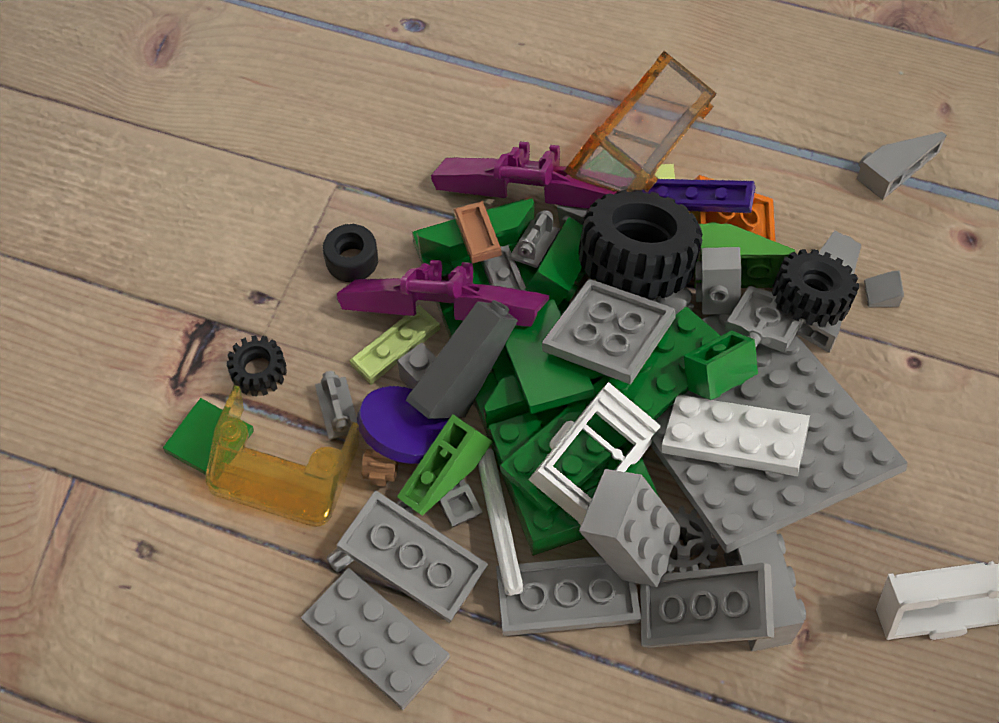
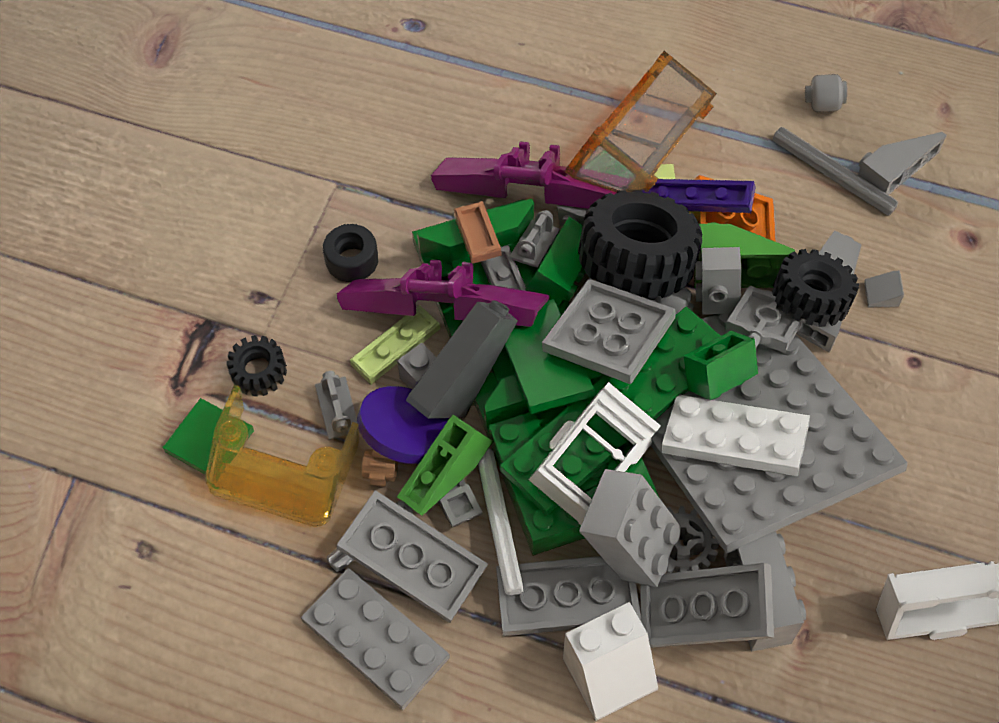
none -> white slope [563,602,658,721]
none -> light grey axle [773,127,898,215]
none -> light grey head [805,74,847,112]

